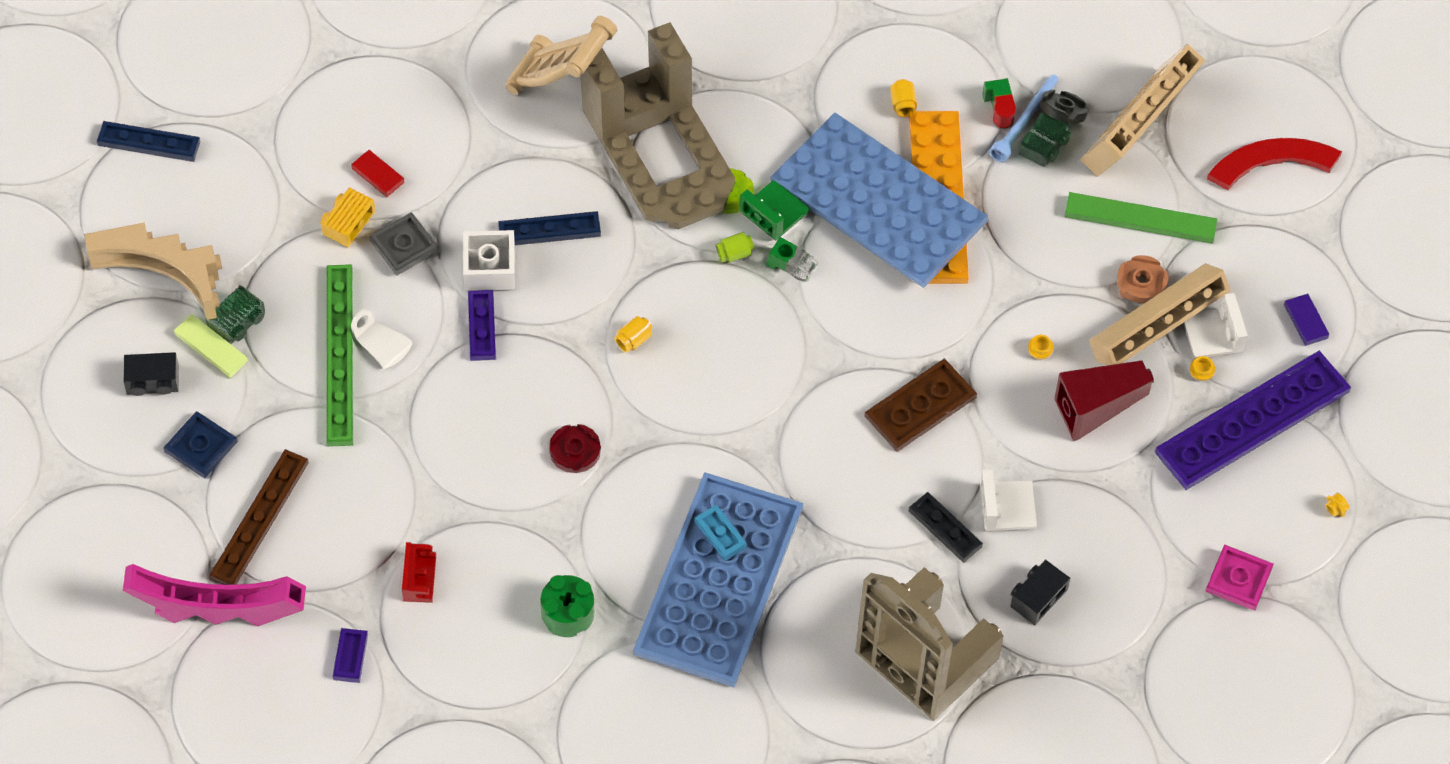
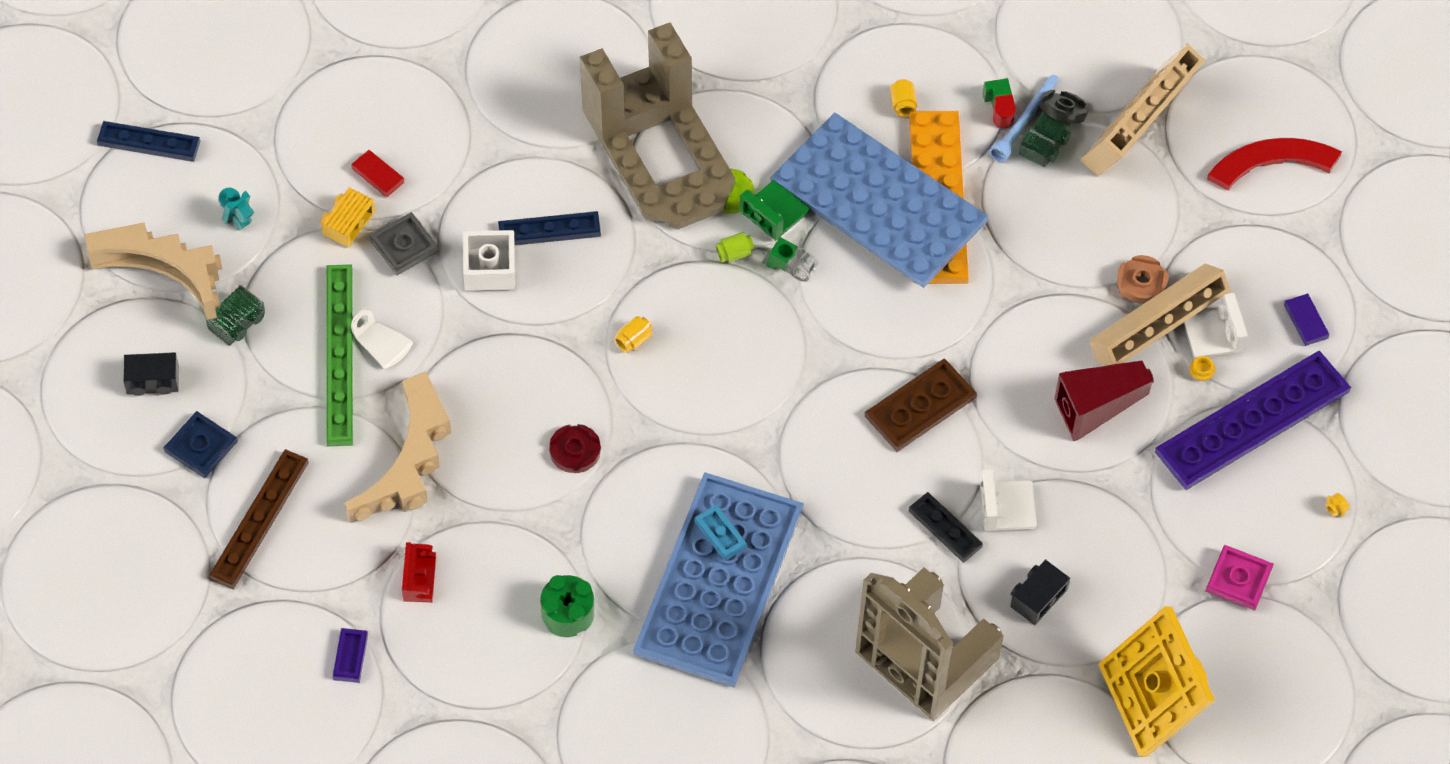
dark pink arch [122,564,306,626] -> none
yellowish green tile [174,314,248,378] -> none
dark purple tile [468,290,496,361] -> none
tan piece [505,16,618,95] -> none
yellow plate [1028,334,1054,359] -> none
bright green tile [1065,192,1217,244] -> none
none -> teal hips [218,187,254,230]
none -> tan arch [345,372,451,523]
none -> yellow piece [1098,606,1215,757]

